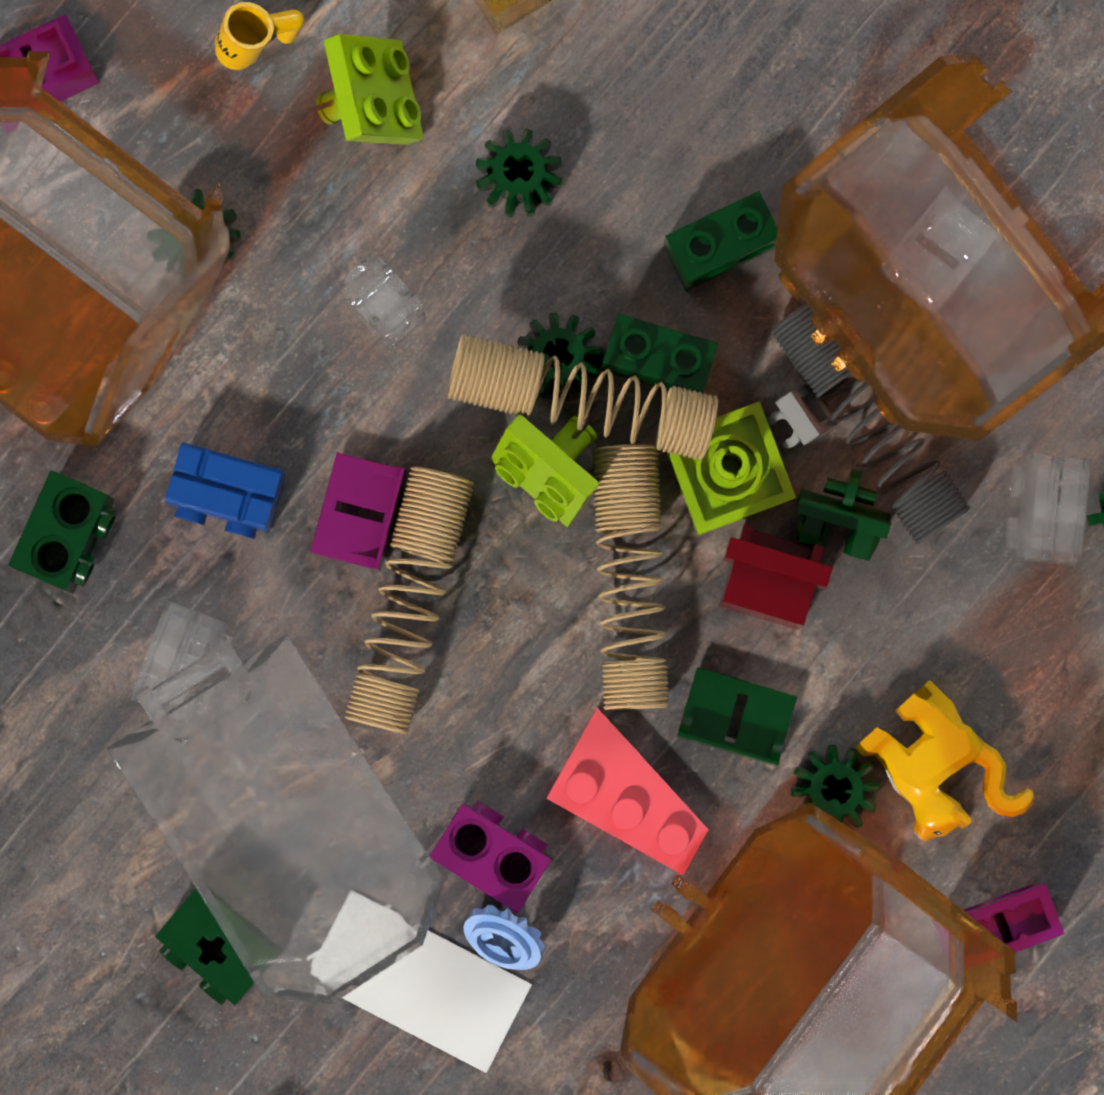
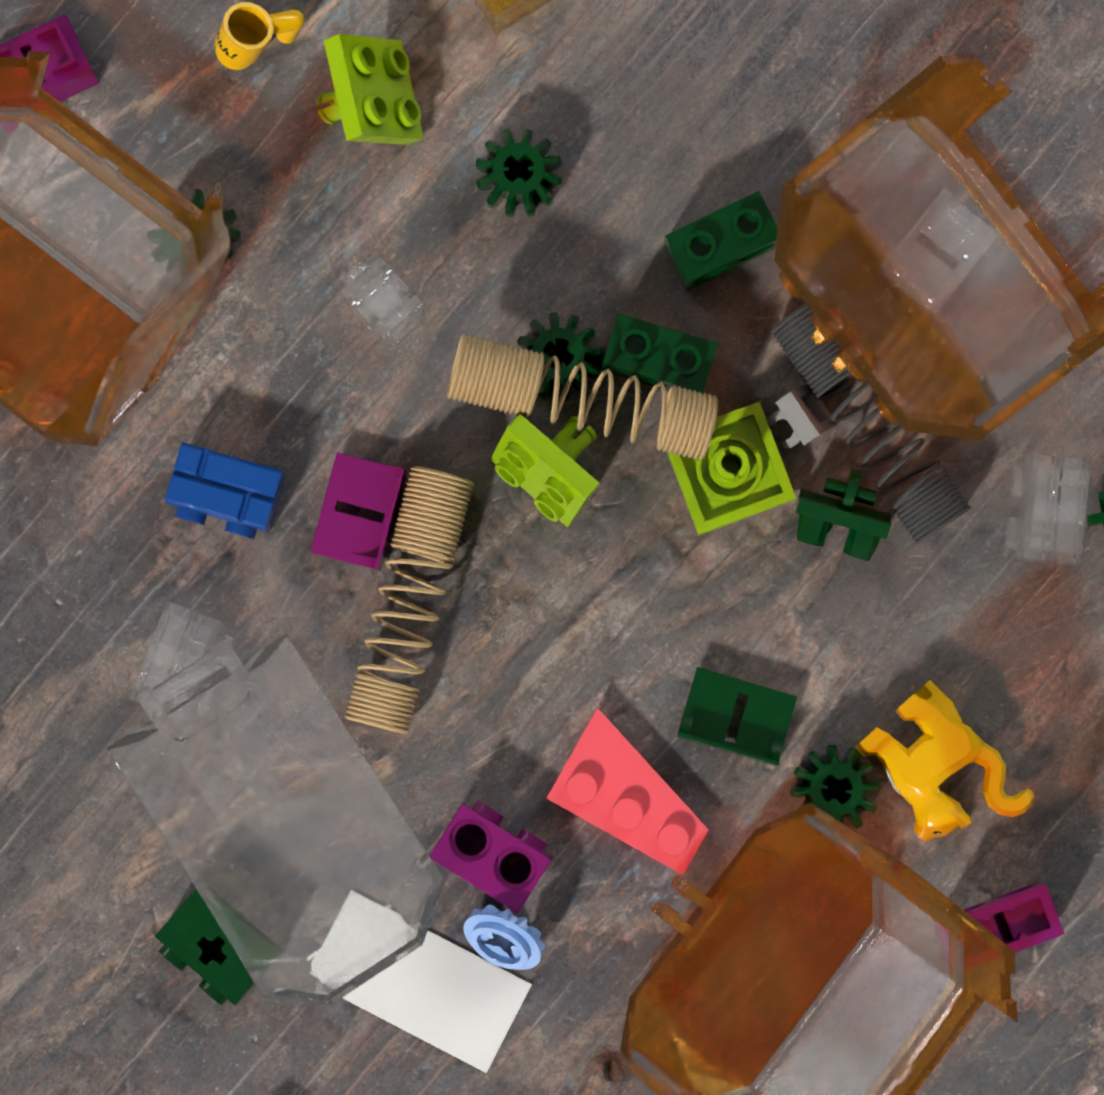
dark green brick [8,470,117,594] -> none
tan piece [592,445,670,710] -> none
dark red plate [719,524,833,630] -> none

